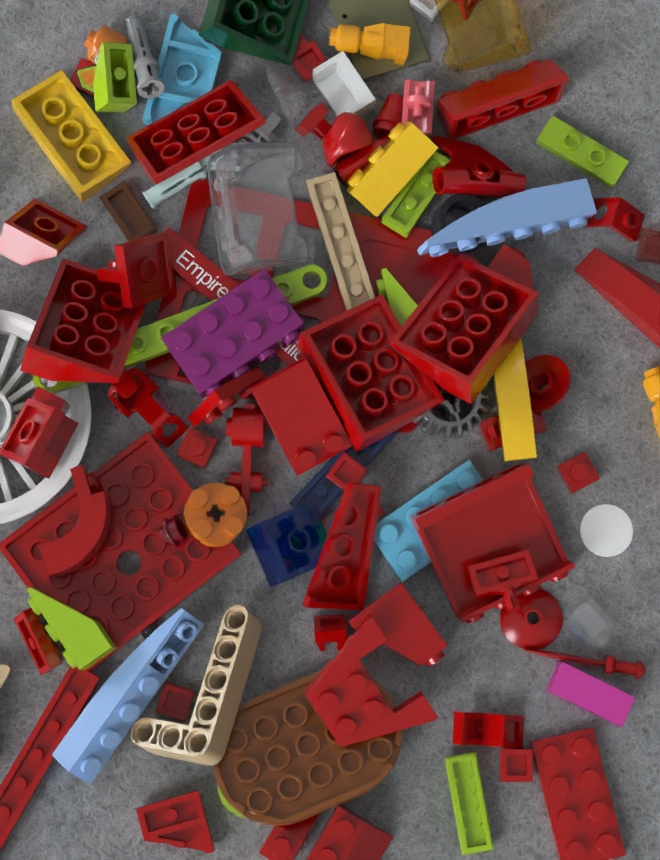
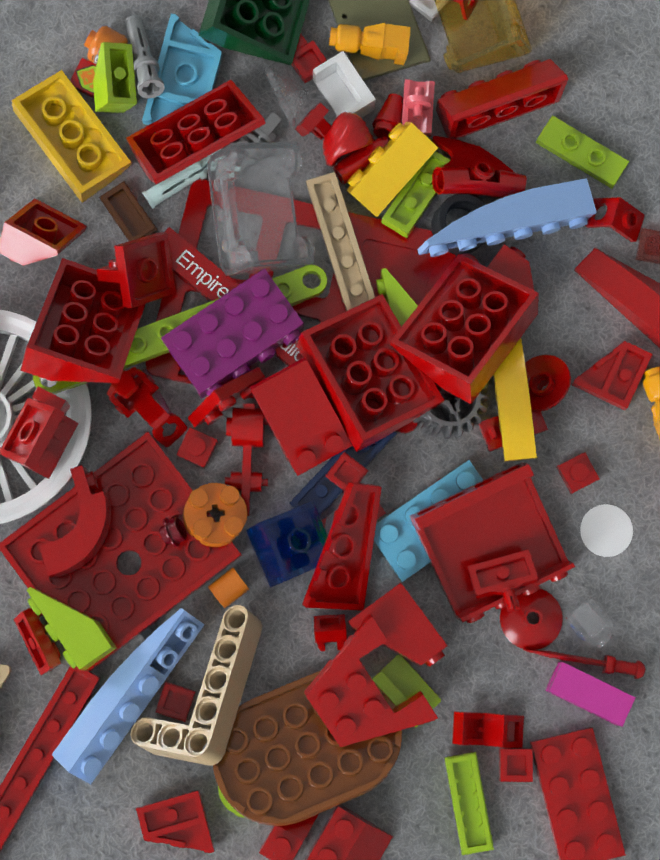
none -> orange piece [208,567,250,609]
none -> lime panel [372,655,441,728]
none -> red wing [571,341,653,410]

